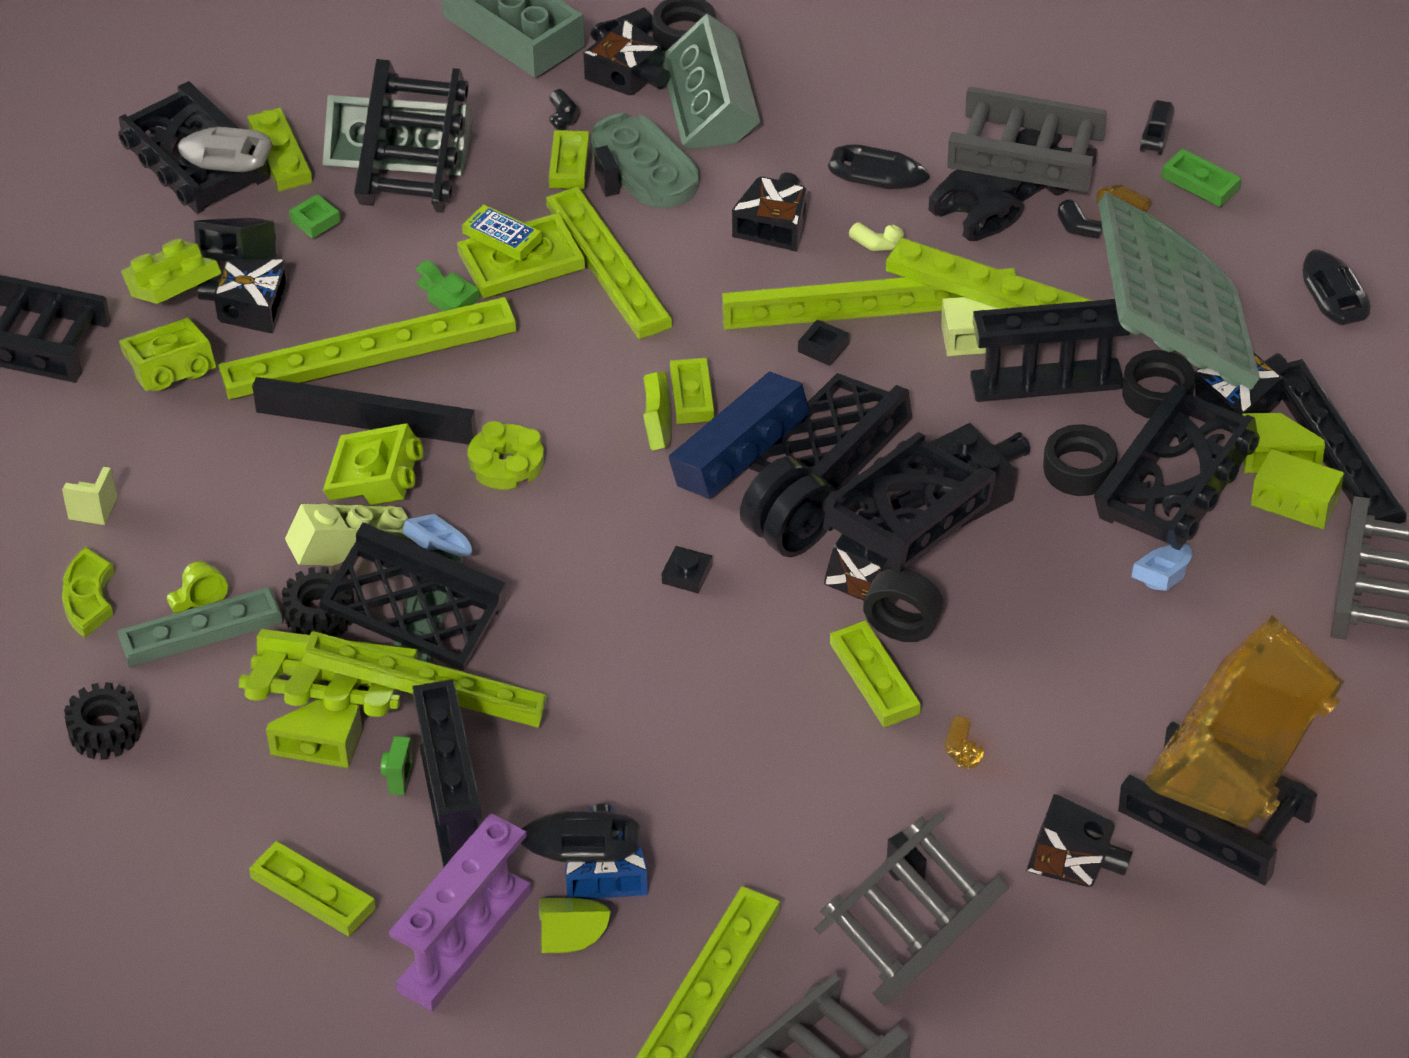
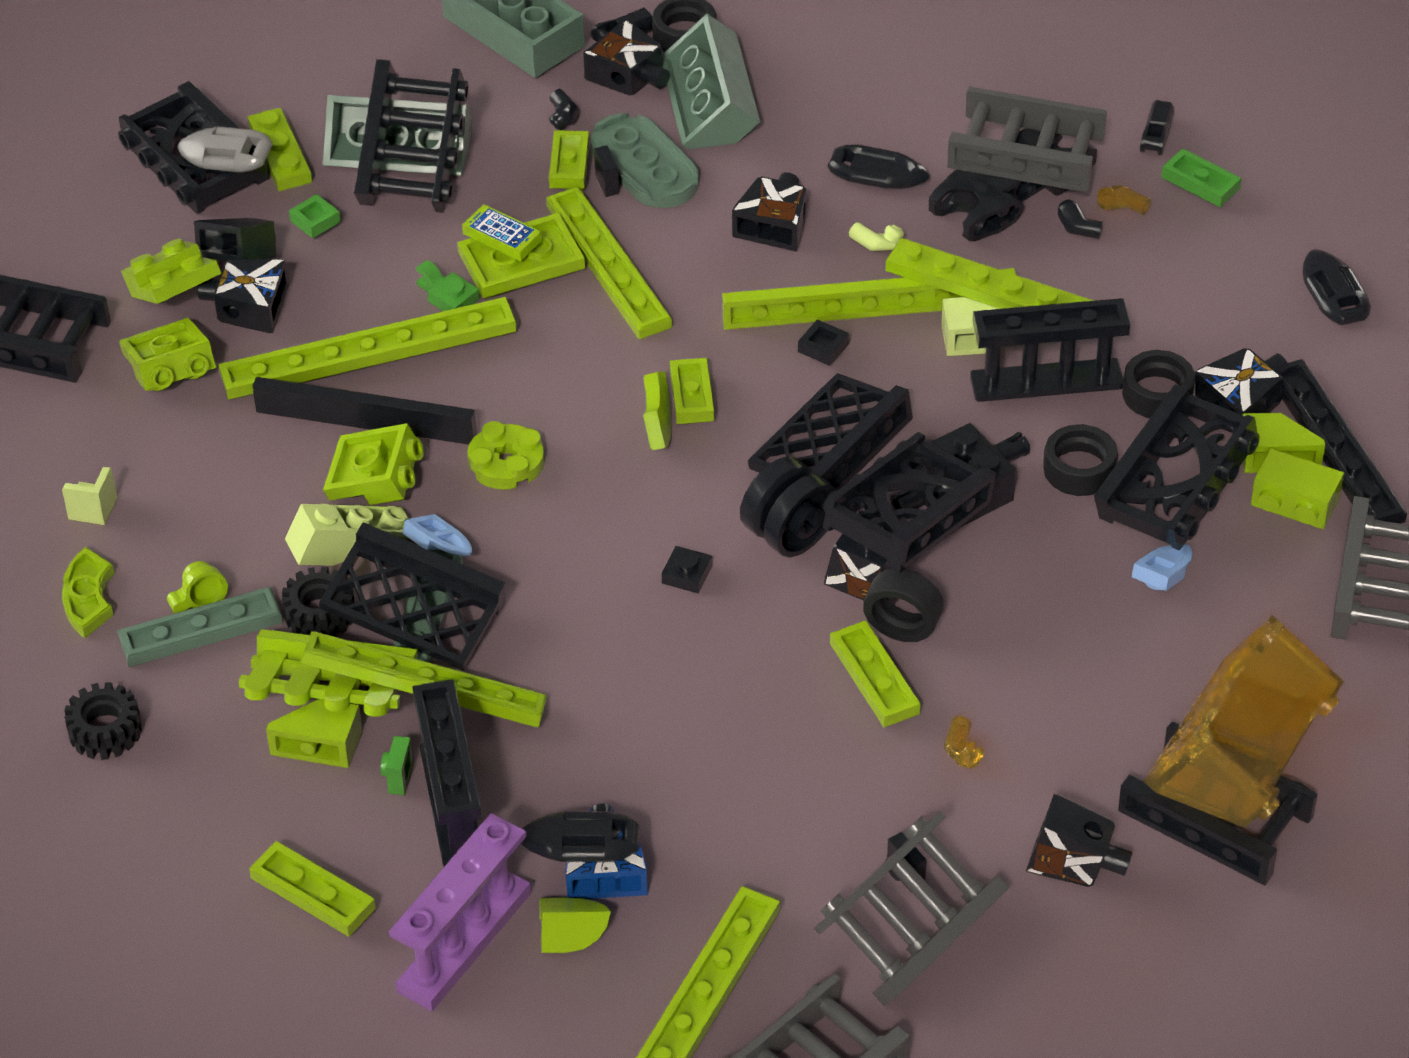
dark blue brick [668,371,810,499] -> none
sand green plate [1098,192,1260,390] -> none

